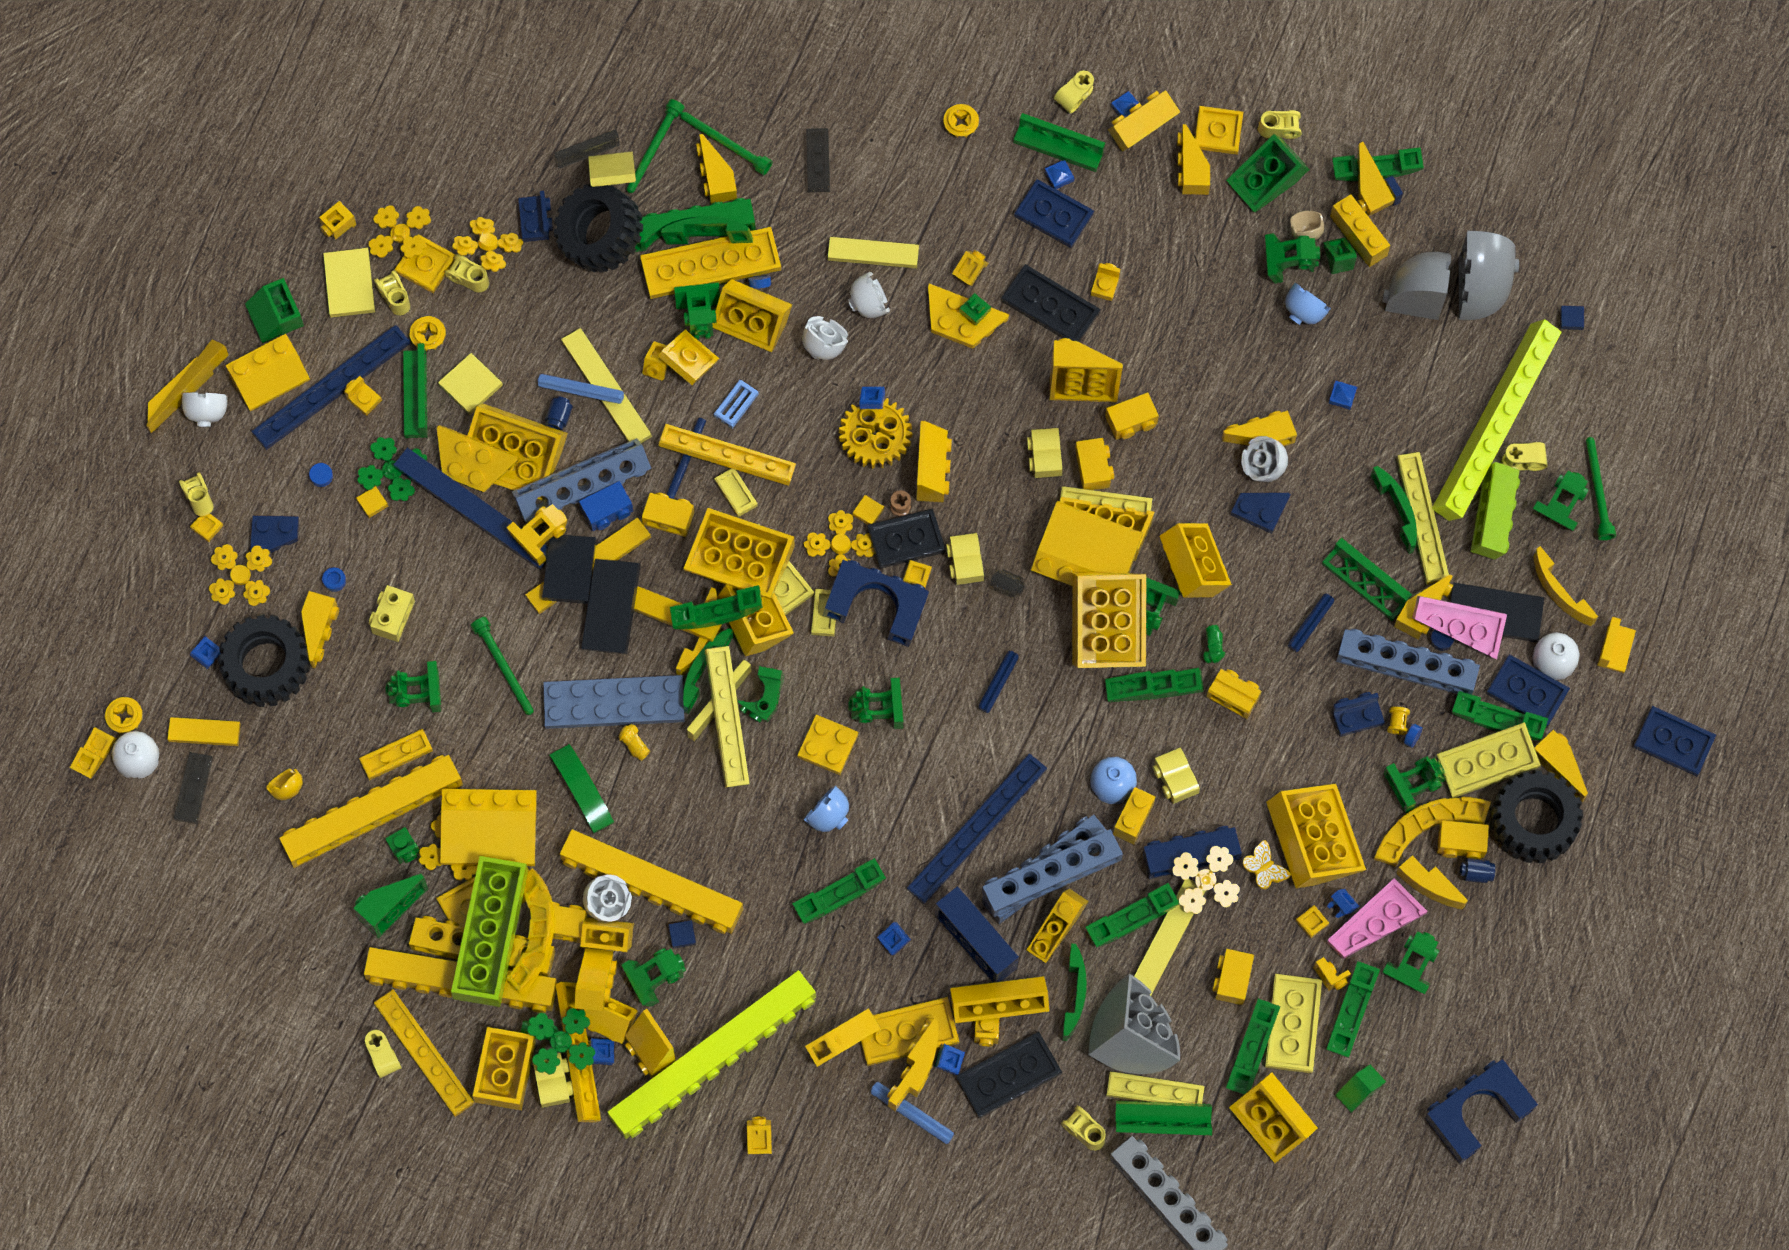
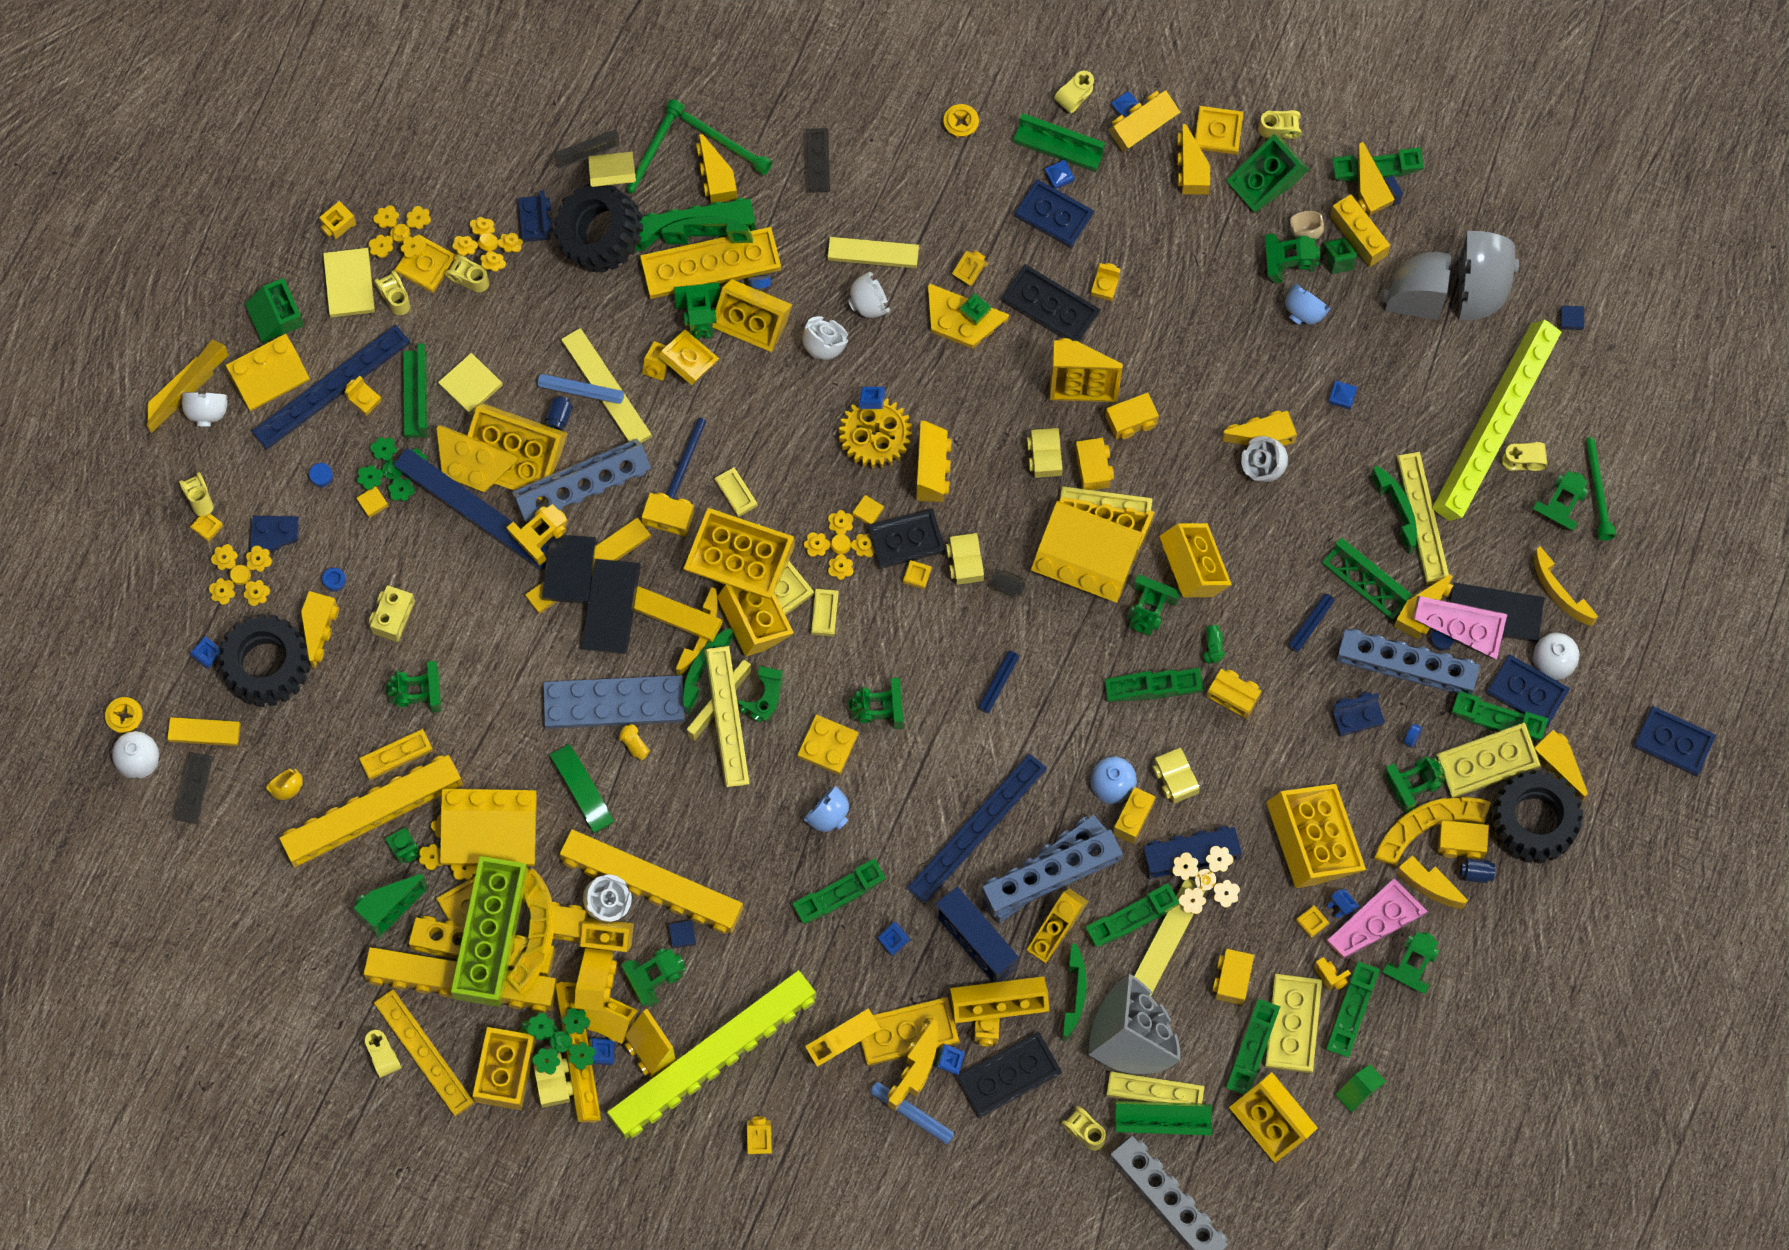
yellow slope [70,727,117,778] -> none
yellow gear [410,316,446,351] -> none
green piece [470,617,534,715] -> none
blue brick [579,481,633,531] -> none
yellow tile [659,424,796,486] -> none
green slope [670,585,763,629] -> none
light blue tile [714,380,759,429] -> none
dark blue arch [822,560,929,647] -> none
medium nougat bush [890,490,911,517] -> none
yellow slope [1072,572,1146,668] -> none
dark blue wing [1231,493,1291,534] -> none
yellow animal [1243,840,1291,890] -> none
yellow bush [1387,707,1410,735] -> none
dark blue arch [1424,1059,1538,1164] -> none
lime brick [1471,462,1520,560] -> none
yellow panel [1597,617,1636,673] -> none

